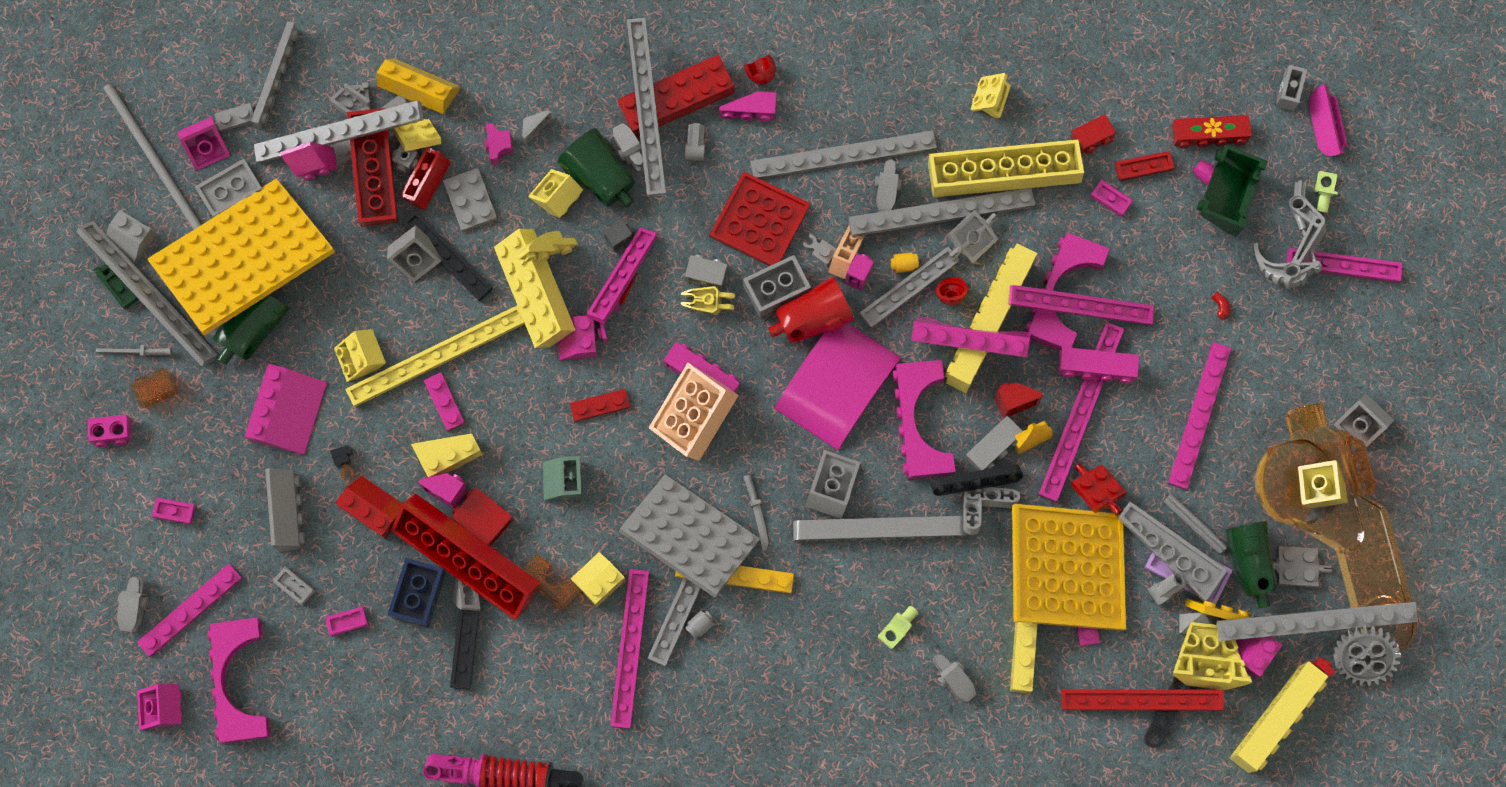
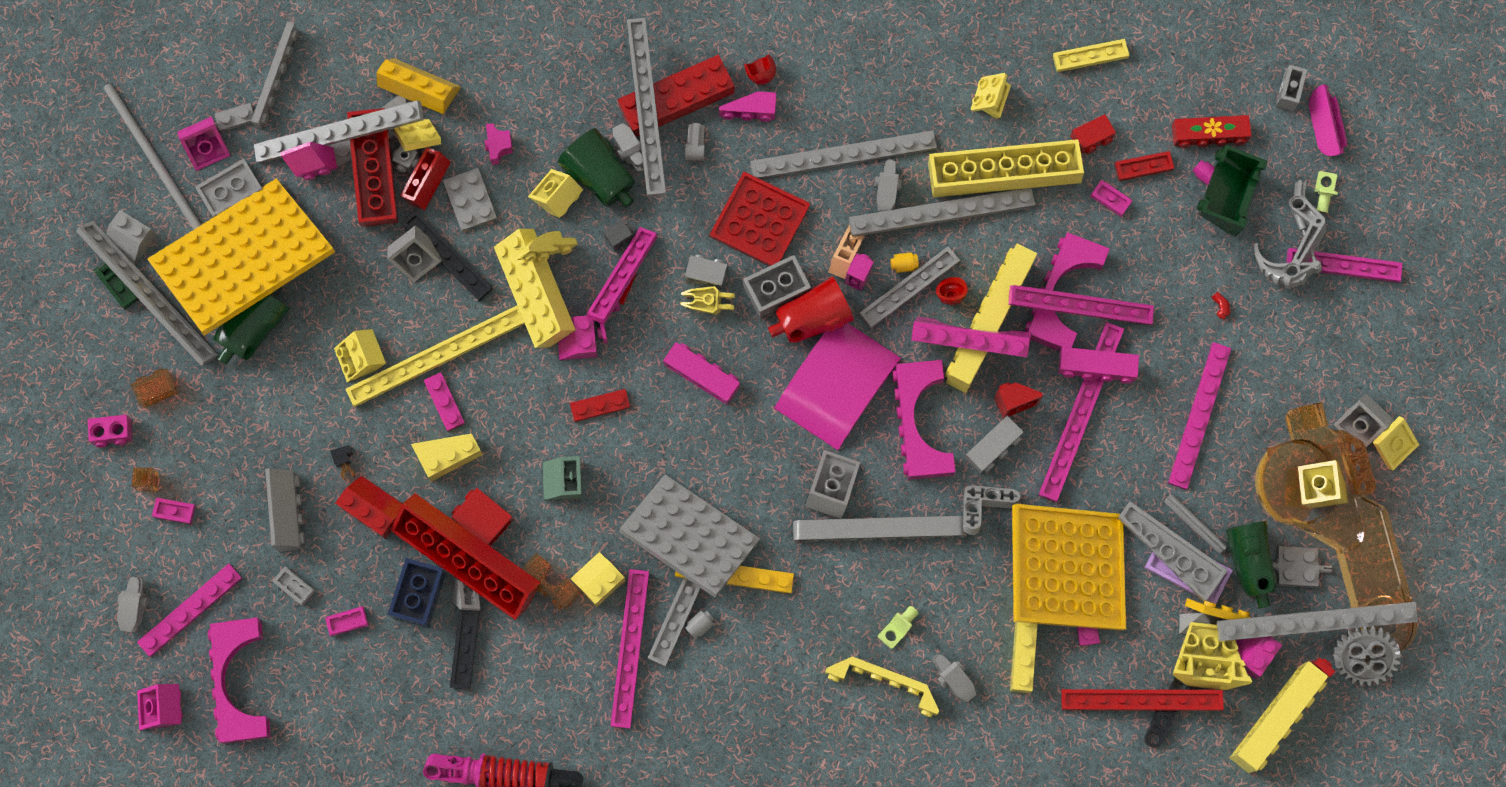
light grey sword [96,345,173,358] -> none
dark pink slope [245,364,327,455] -> none
light grey slope [329,82,370,116] -> none
dark pink slope [418,473,468,509] -> none
light grey slope [522,110,552,144] -> none
light nougat slope [649,363,739,461] -> none
light grey sword [743,474,769,551] -> none
light grey plate [803,235,837,266] -> none
black beam [930,464,1023,496] -> none
light grey plate [947,210,998,264] -> none
yellow slope [1015,421,1053,455] -> none
red plate [1071,463,1126,516] -> none
light grey piece [1147,572,1186,606] -> none
none -> clear orange brick [131,467,159,492]
none -> light yellow slope [825,657,939,718]
none -> light yellow plate [1053,39,1129,72]
none -> light yellow plate [1373,416,1419,471]

